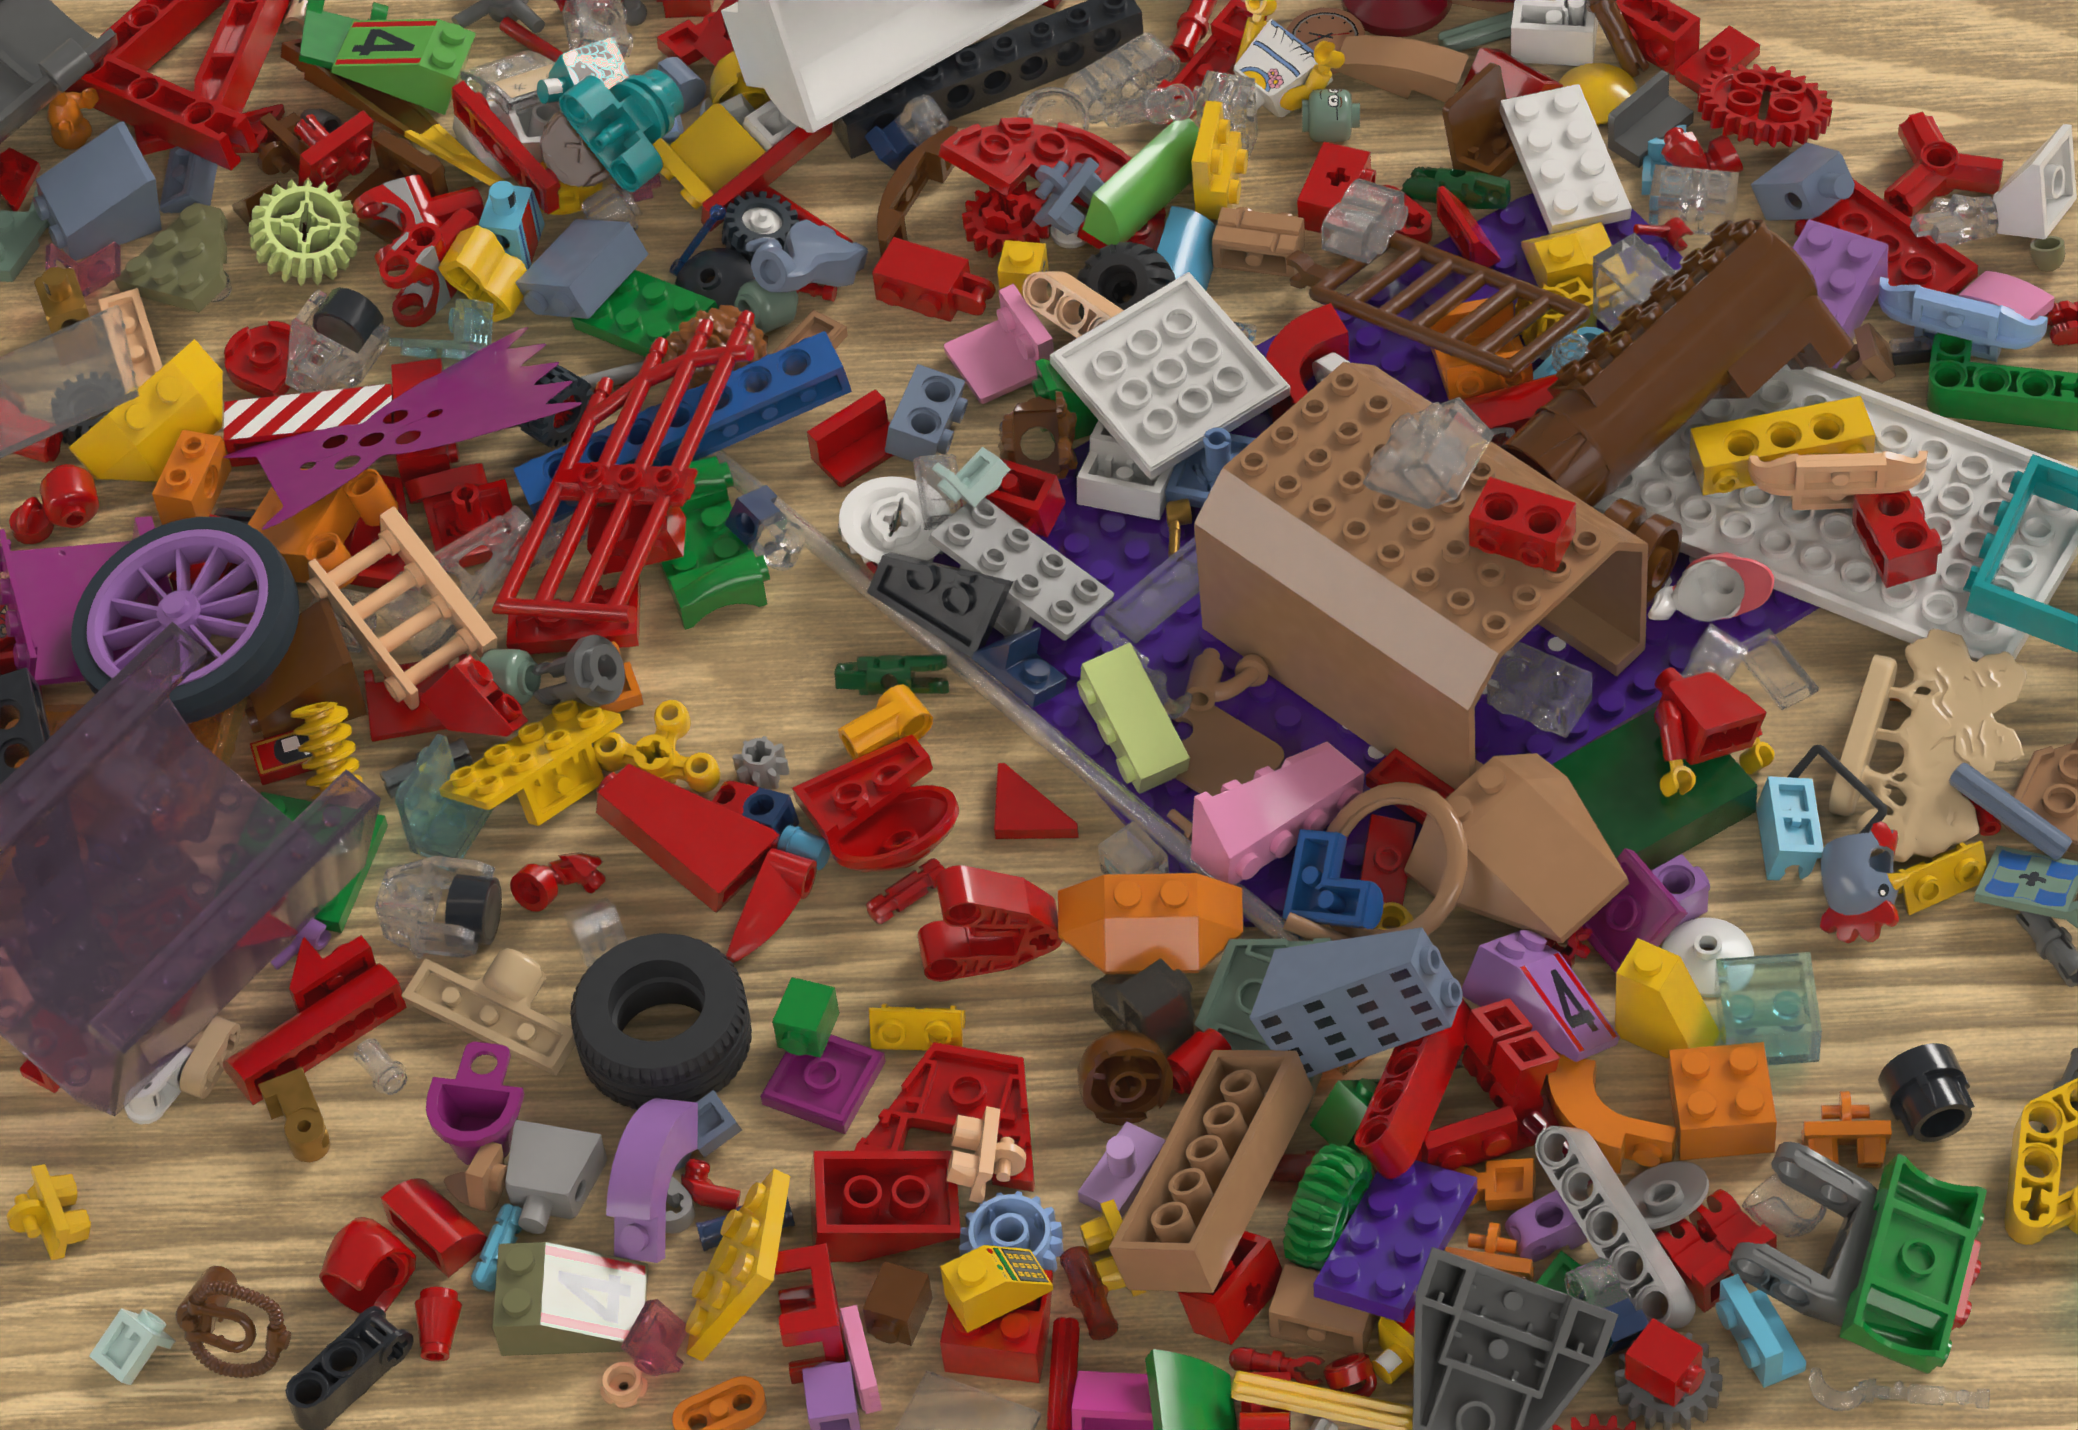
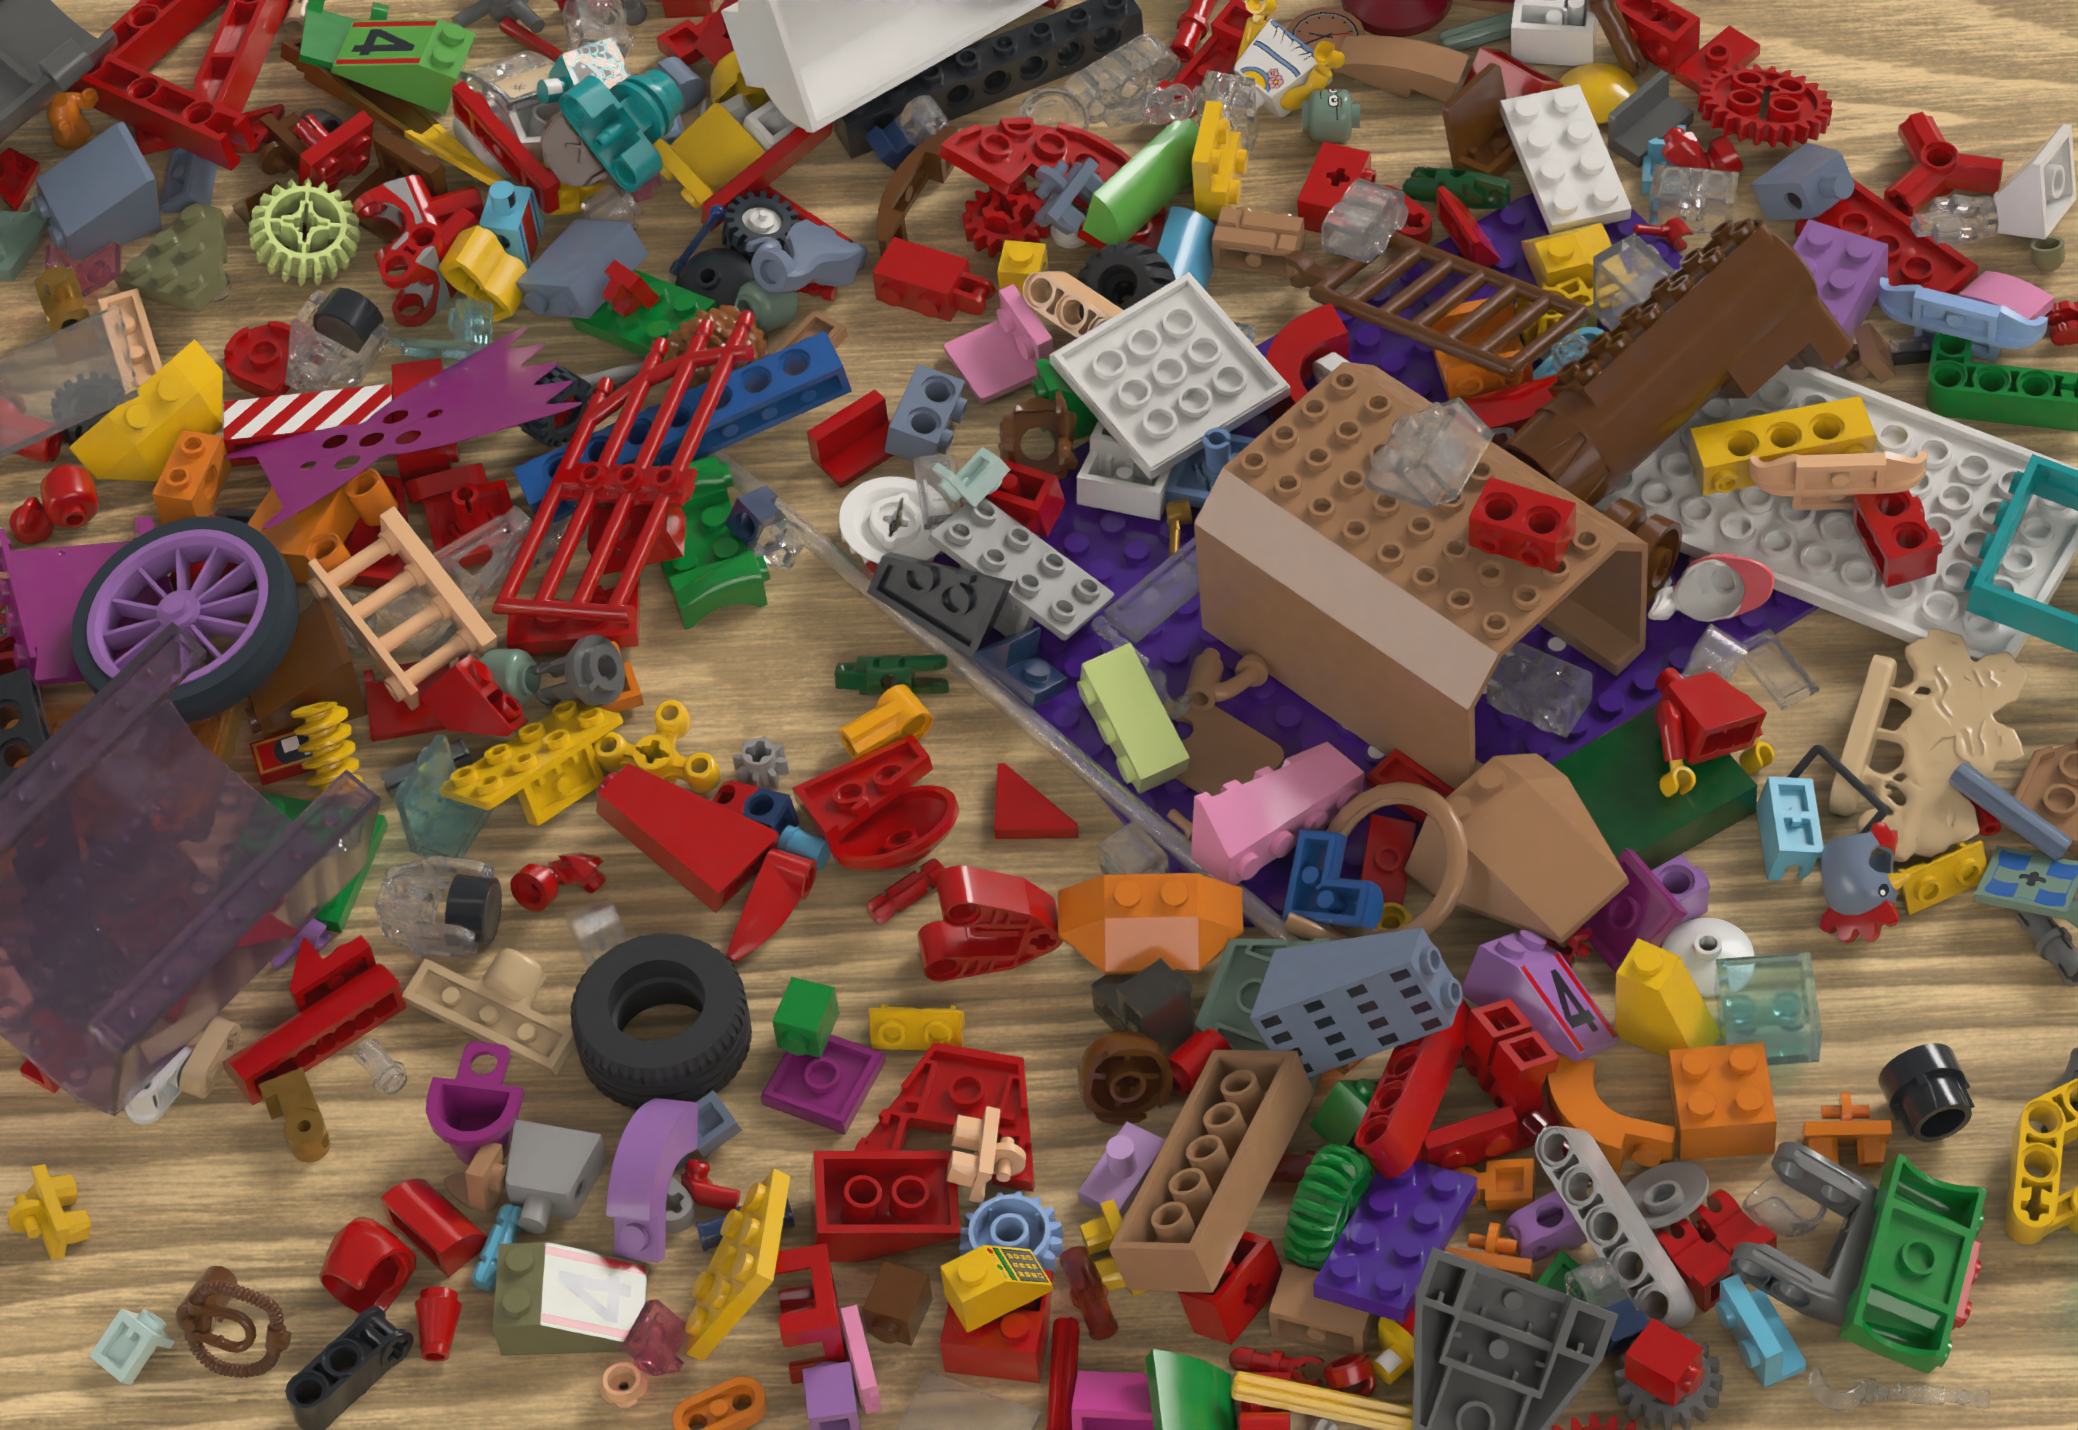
none -> red tile [602,259,660,317]

